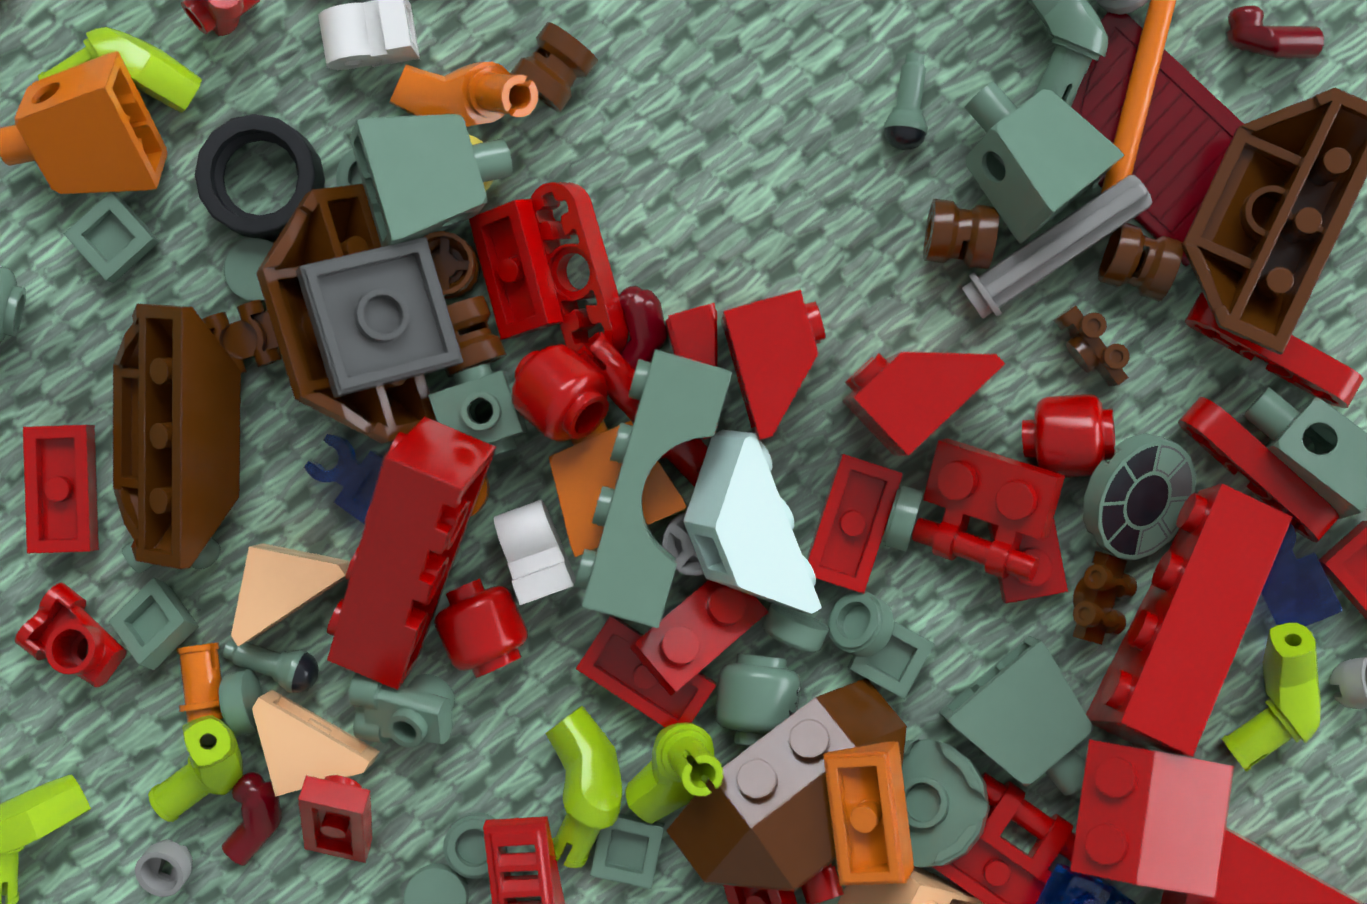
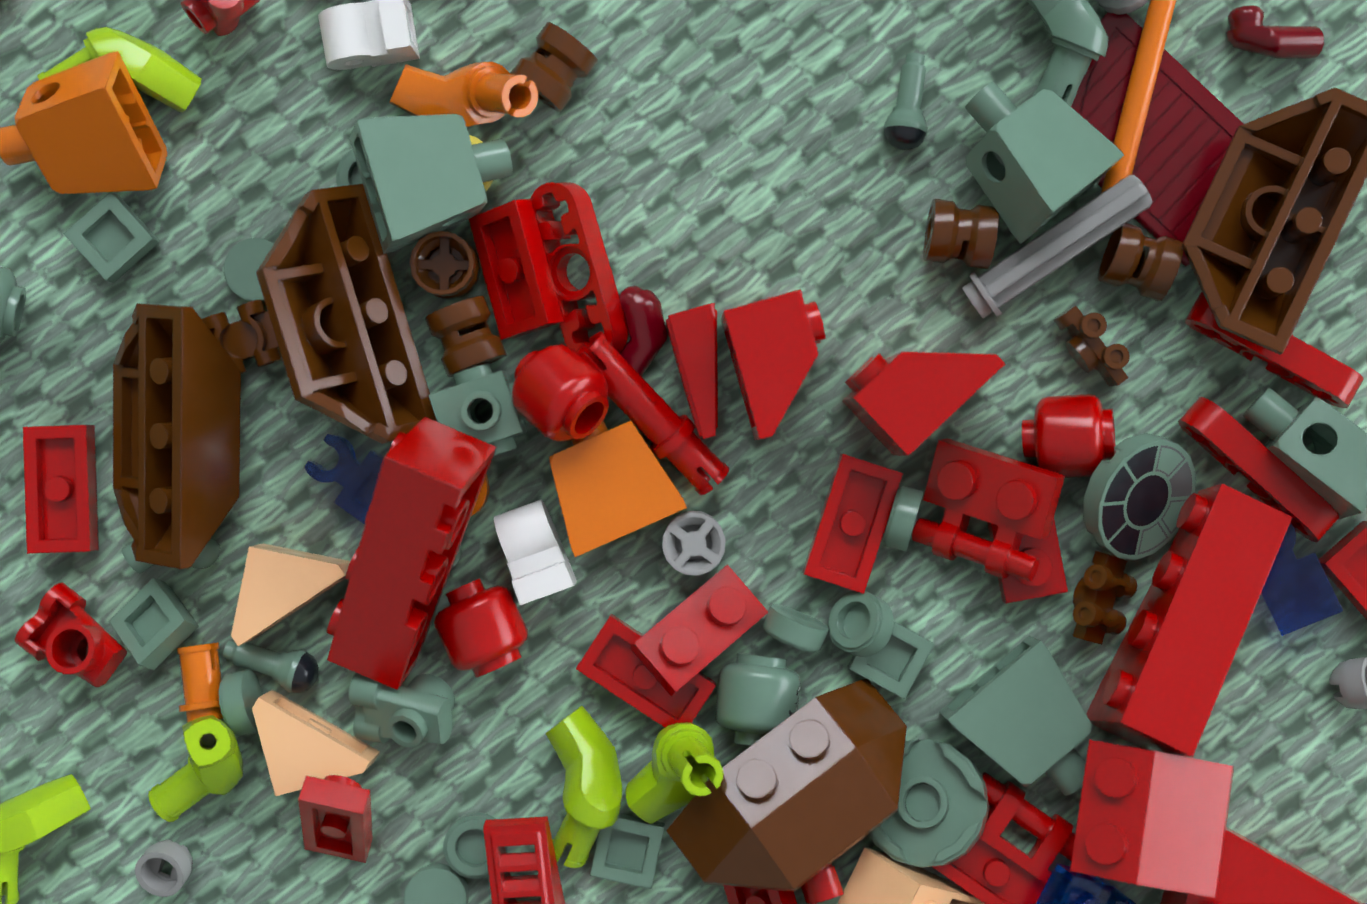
black tyre [195,114,325,240] -> none
dark red arm [221,772,281,866] -> none
dark grey tile [296,237,463,398] -> none
sand green arch [574,349,732,628] -> none
light aqua slope [683,430,822,614] -> none
orange slope [823,741,914,886] -> none
lime arm [1221,622,1321,772] -> none

